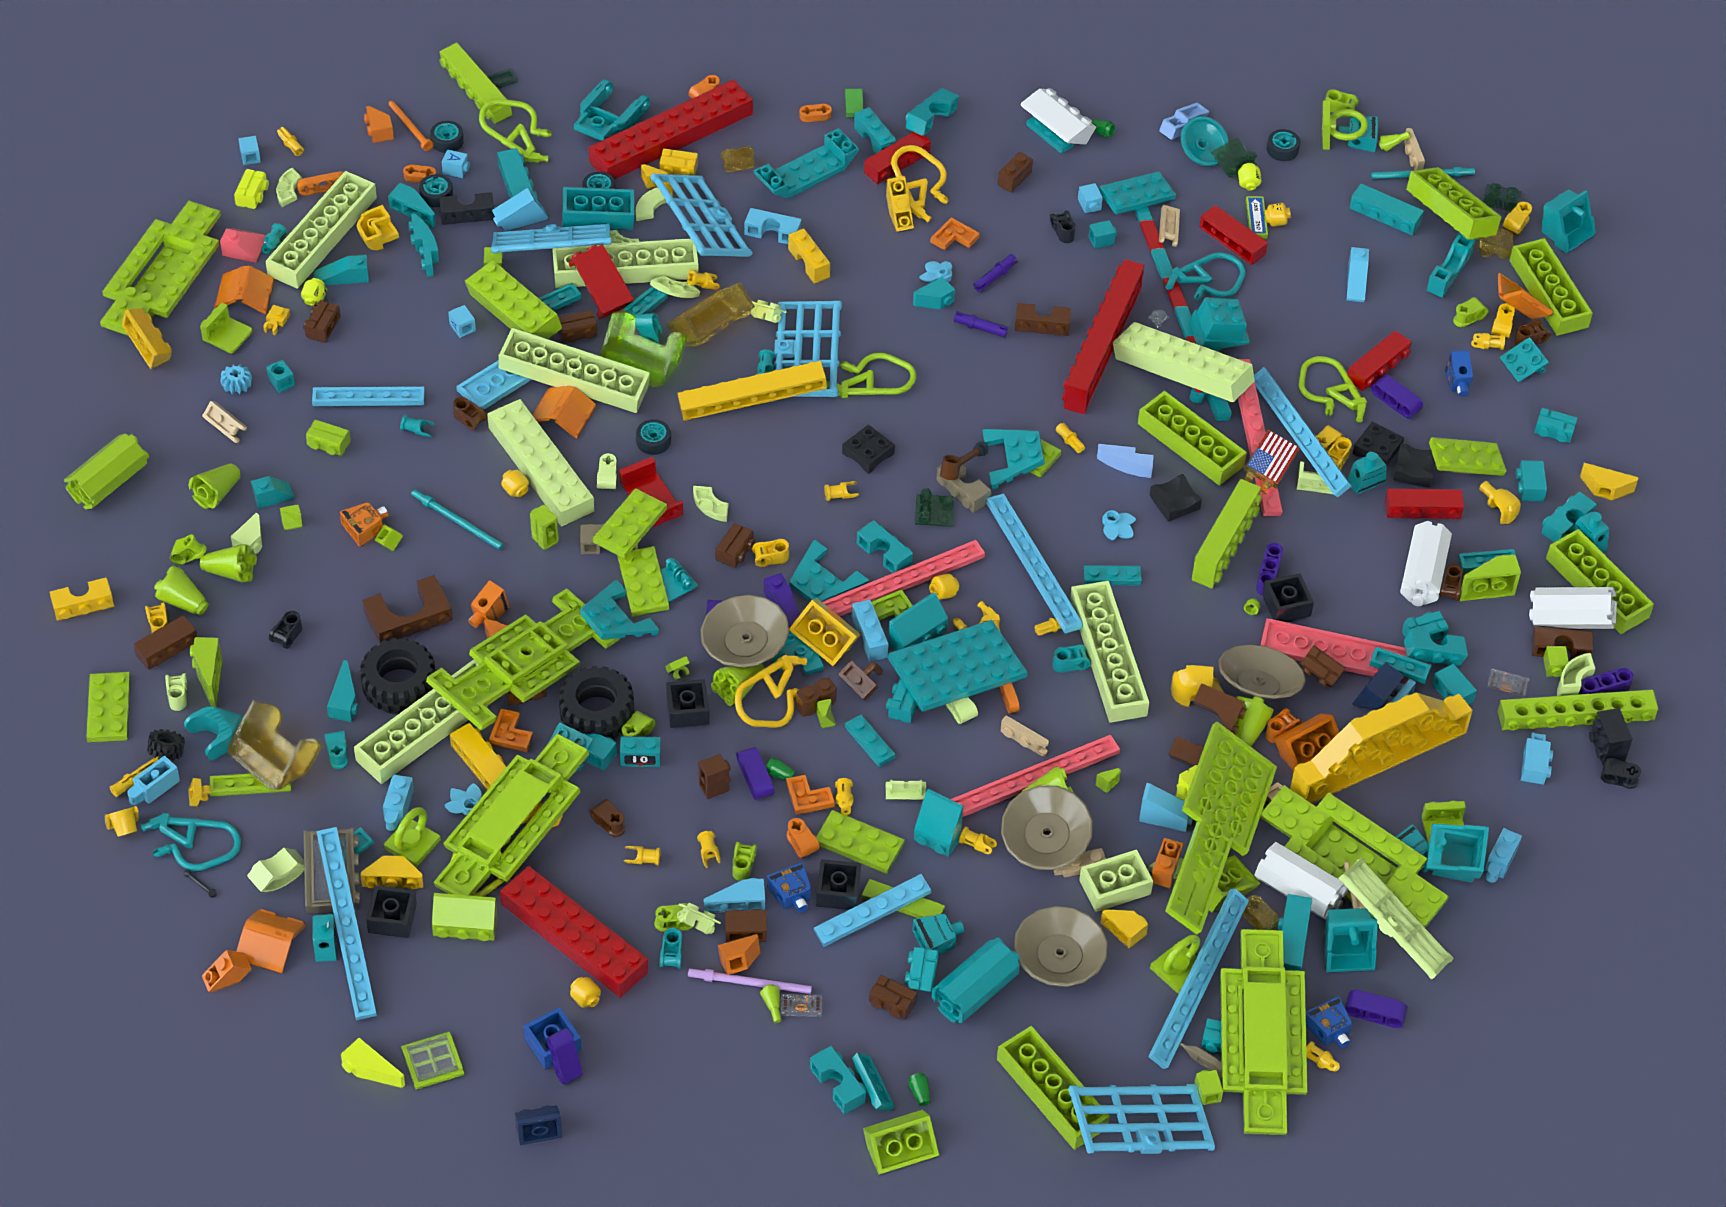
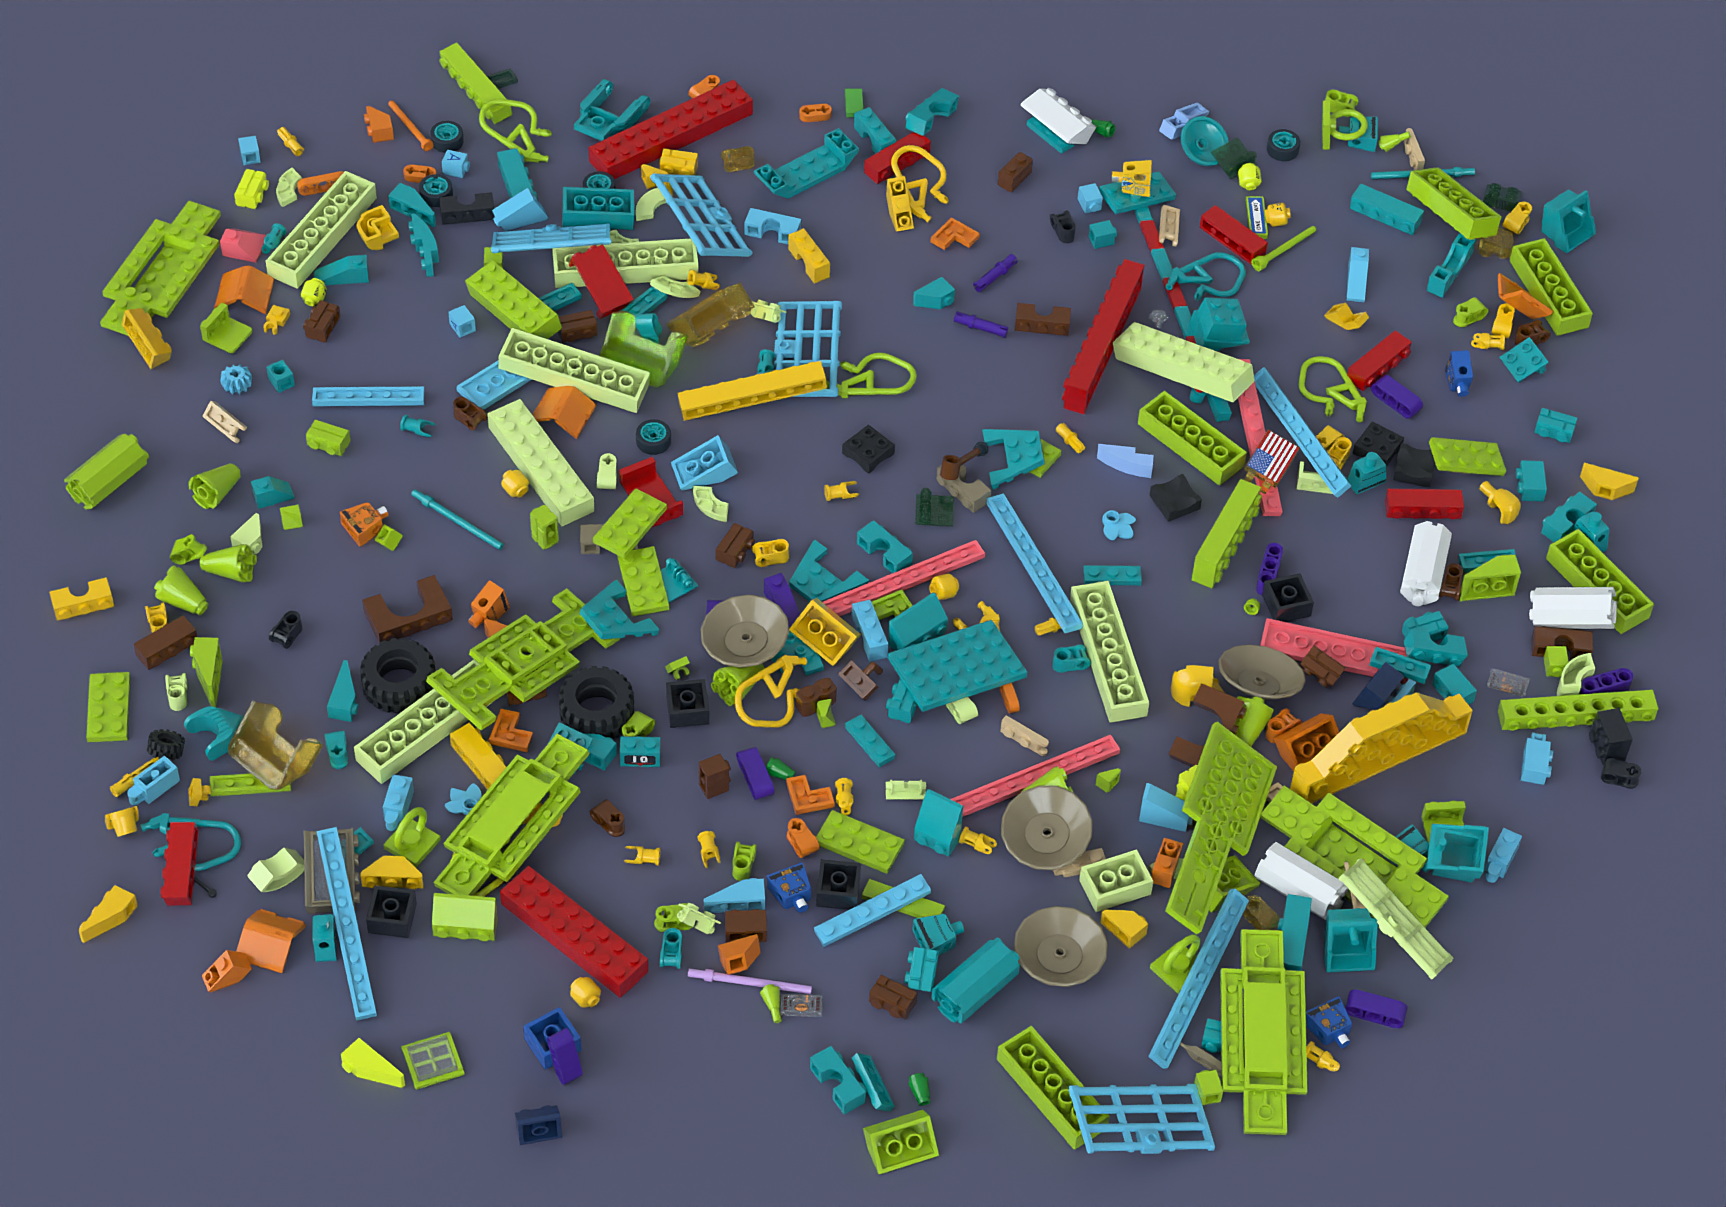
medium azure plate [919,261,953,283] -> none
none -> yellow slope [79,885,138,943]
none -> red brick [160,822,199,906]
none -> medium azure slope [671,435,738,491]
none -> yellow torso [1112,160,1152,197]
none -> lime piece [1251,226,1316,272]
none -> yellow slope [1324,303,1369,330]

